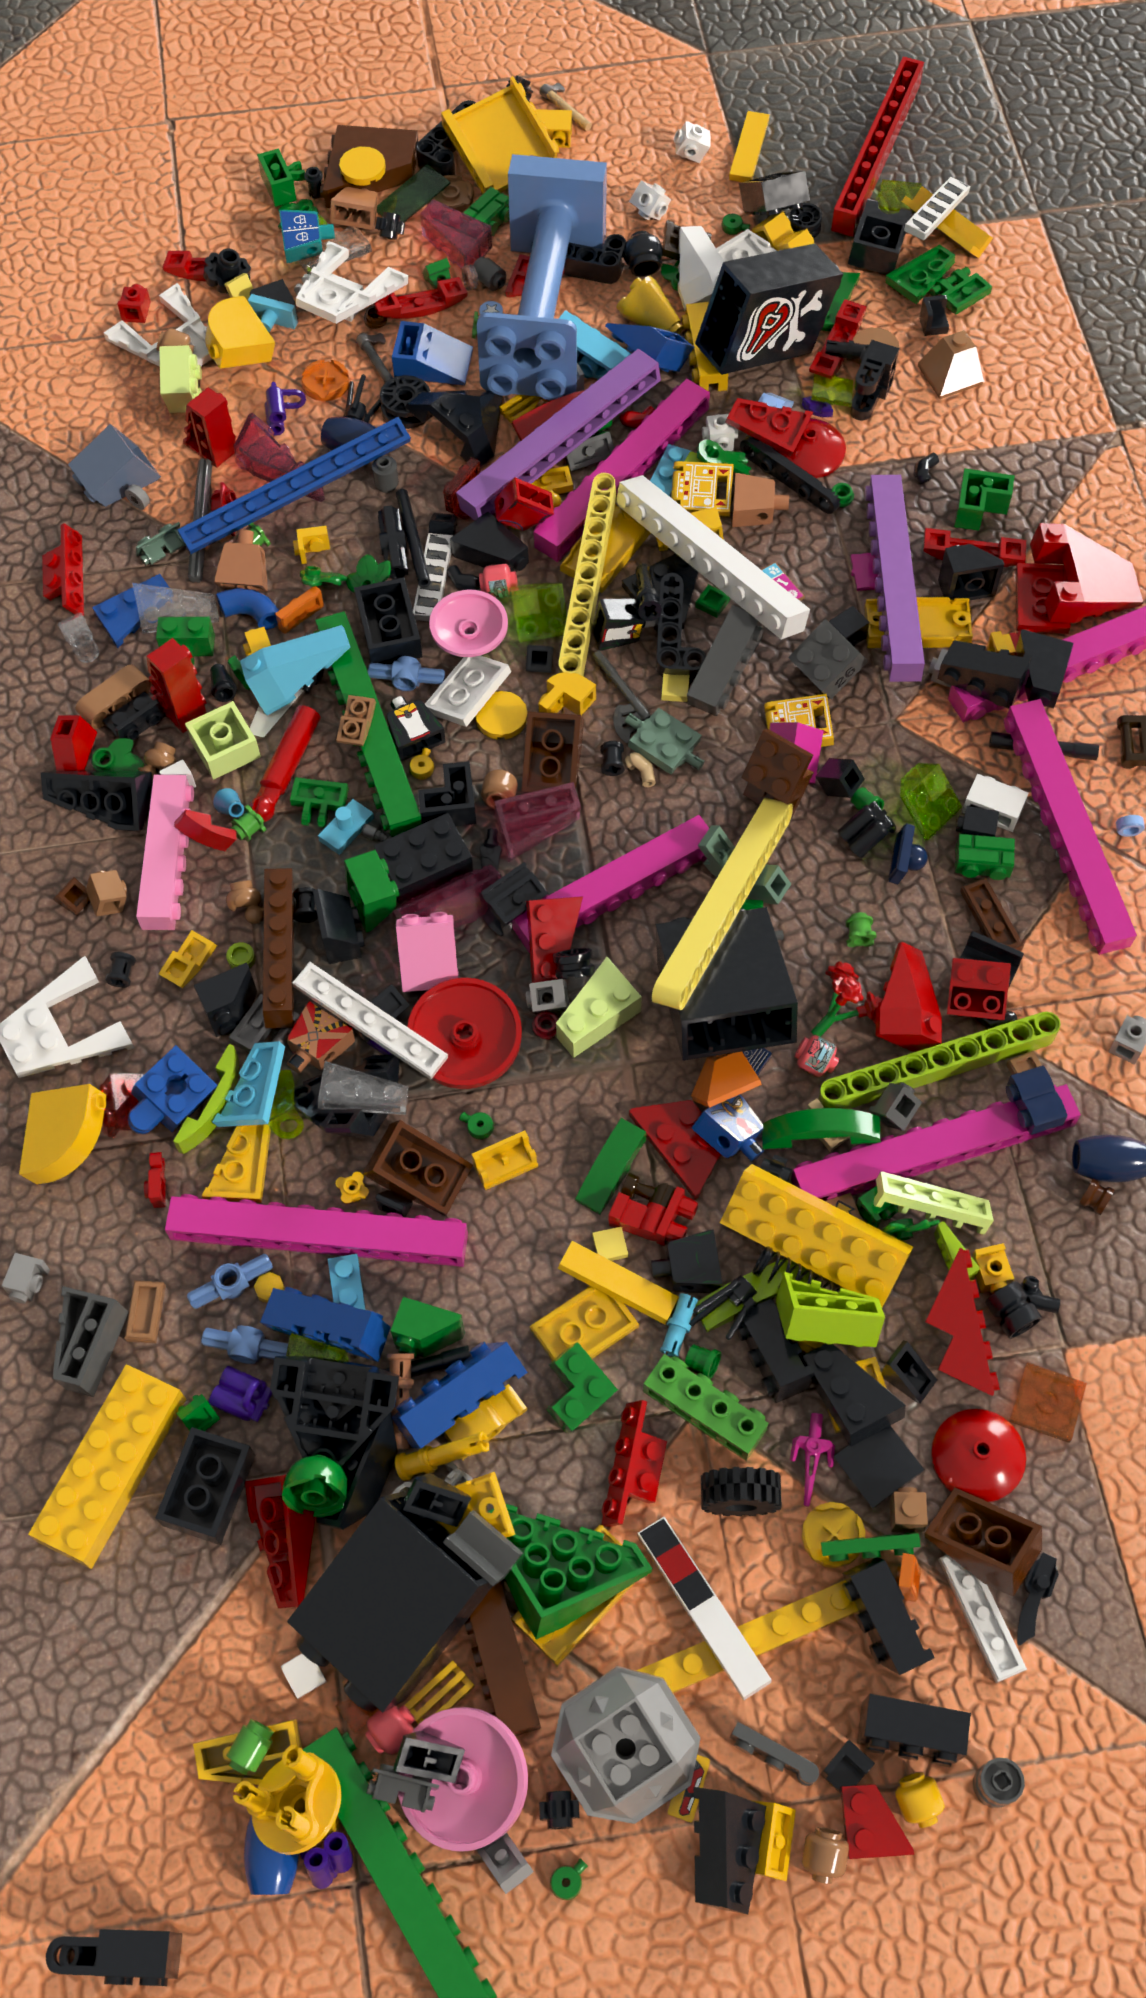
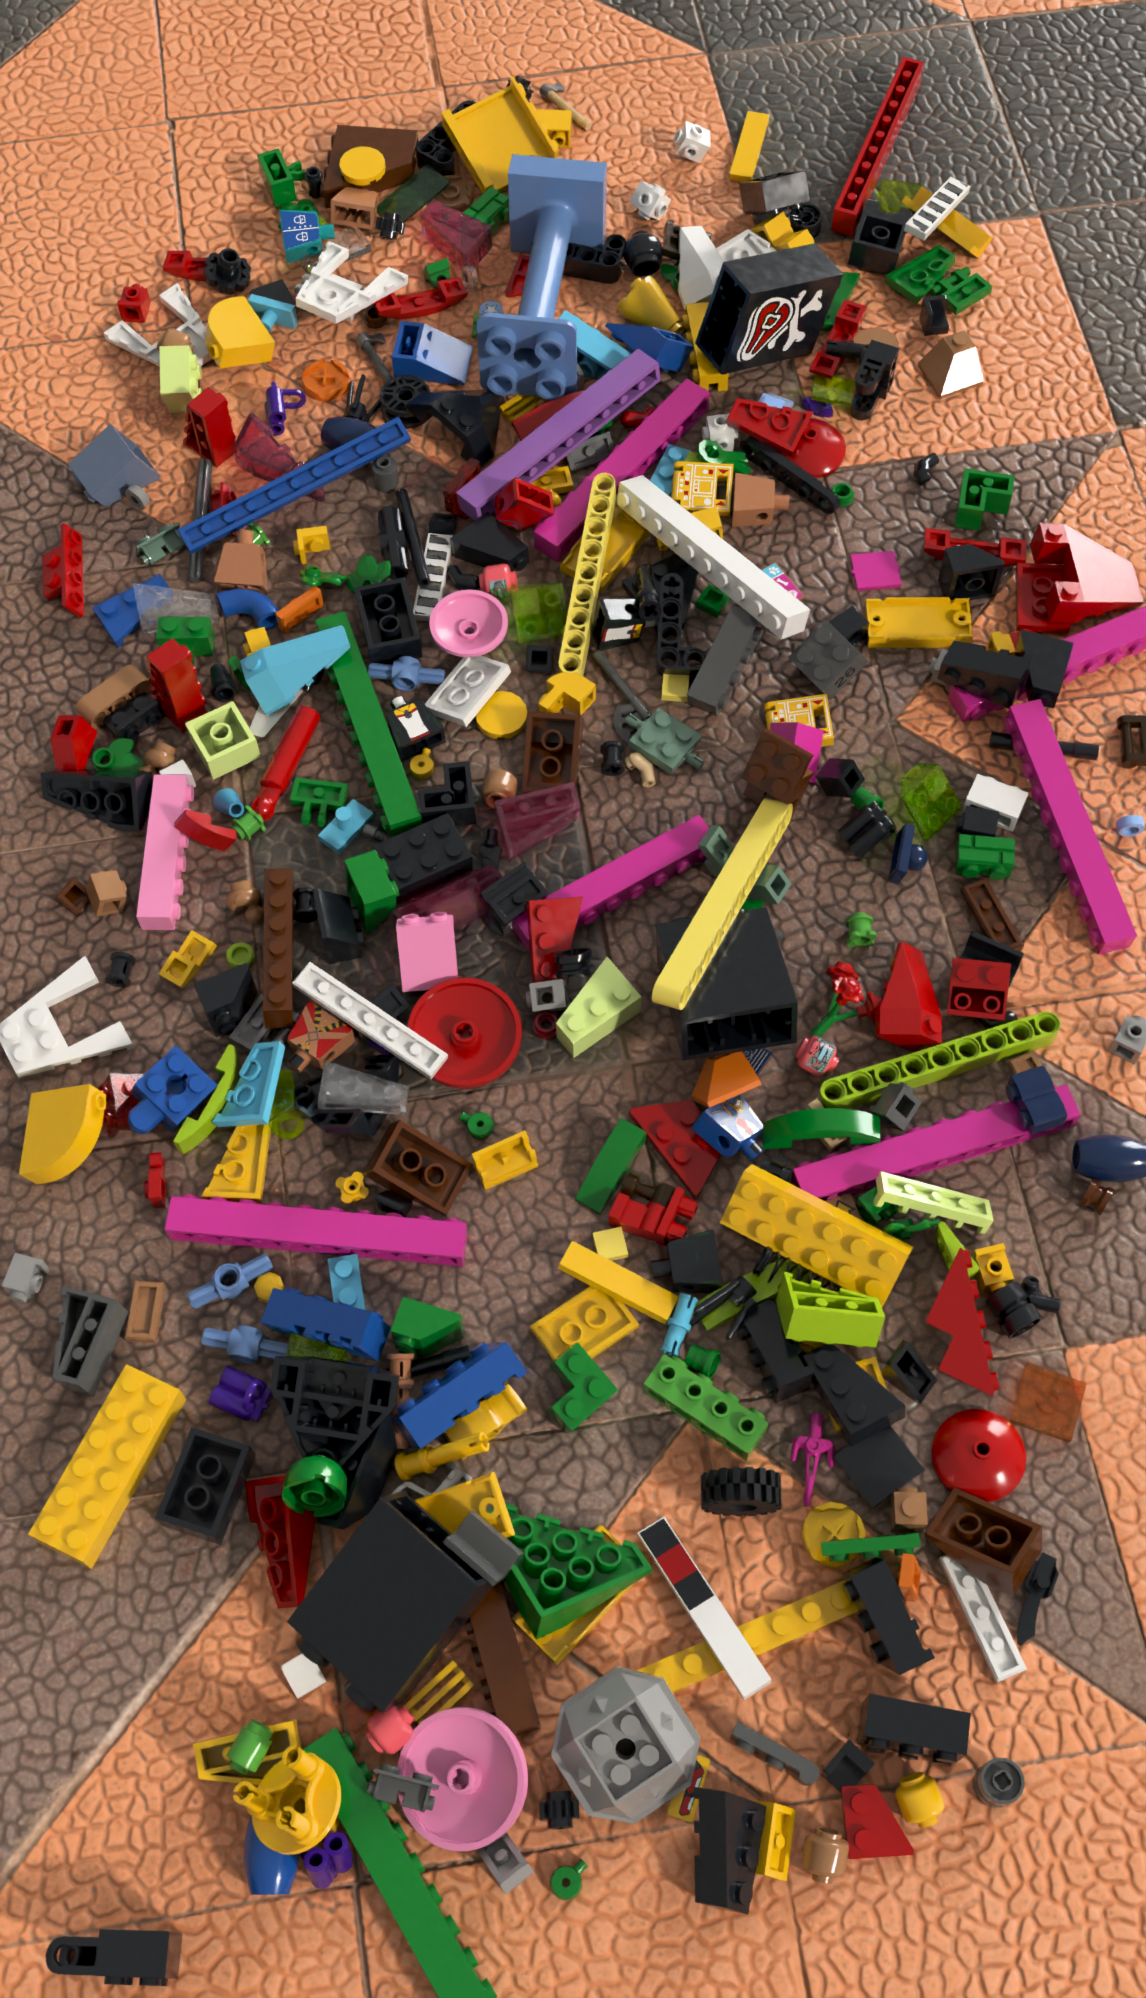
clear piece [57,612,99,663] -> none
green tile [176,1394,220,1431] -> none
light yellow tile [224,273,254,301] -> none
medium nougat slope [336,695,376,746] -> none
black slope [393,1731,465,1783] -> none
black slope [401,1473,471,1527] -> none
dark grey brick [472,257,506,291] -> none
red bracket [601,1400,667,1527] -> none
green piece [721,213,750,235] -> none
medium lavender brick [865,475,925,682] -> none

